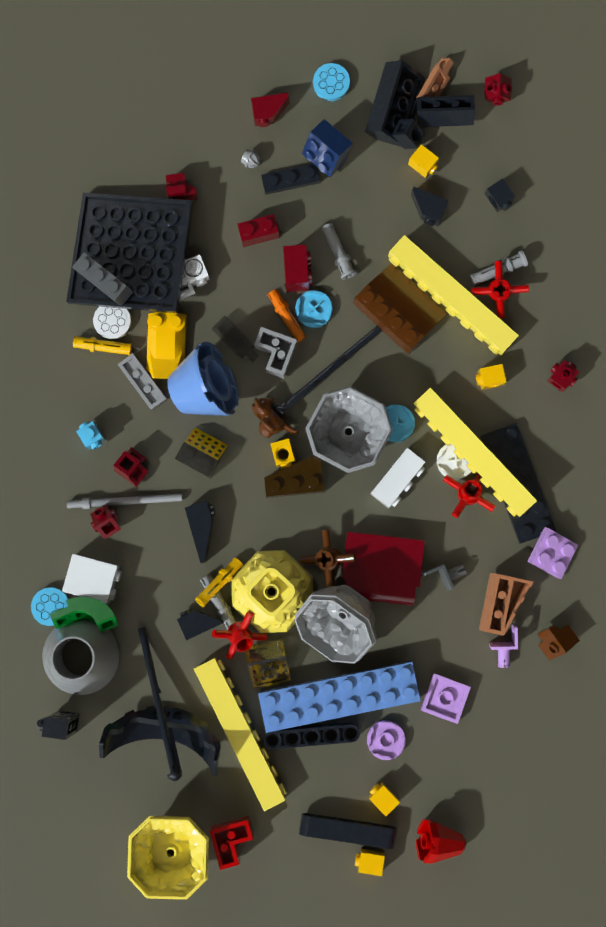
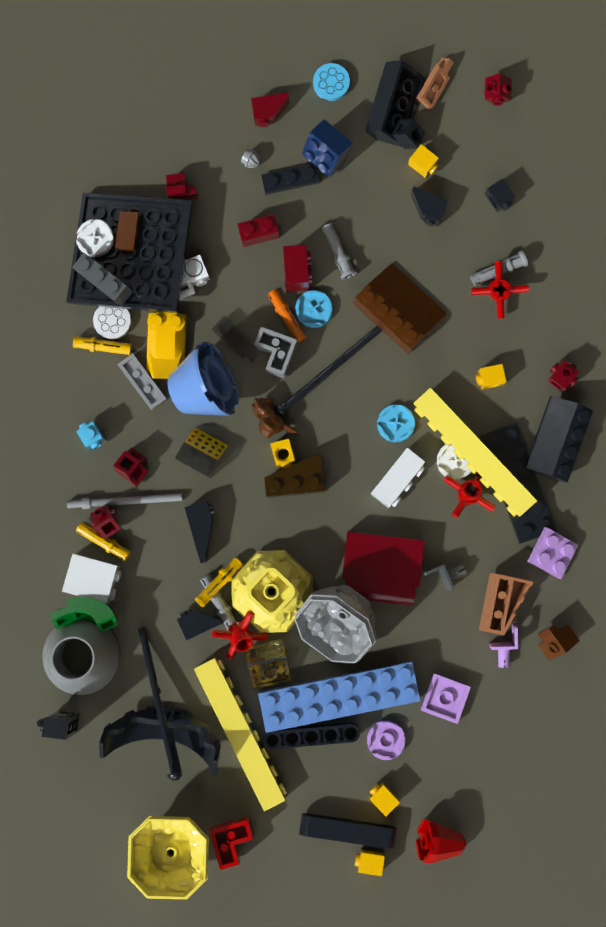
medium azure tile [31,587,69,626] -> none
reddish brown bar [300,530,356,588] -> none
light grey rock [305,386,393,473] -> none
light yellow brick [388,235,519,355] -> none
black brick [417,95,475,127] -> none
none -> white tile [76,219,114,257]
none -> yellow pin [76,522,131,562]
none -> reddish brown tile [115,211,140,251]
none -> black slope [524,396,593,483]

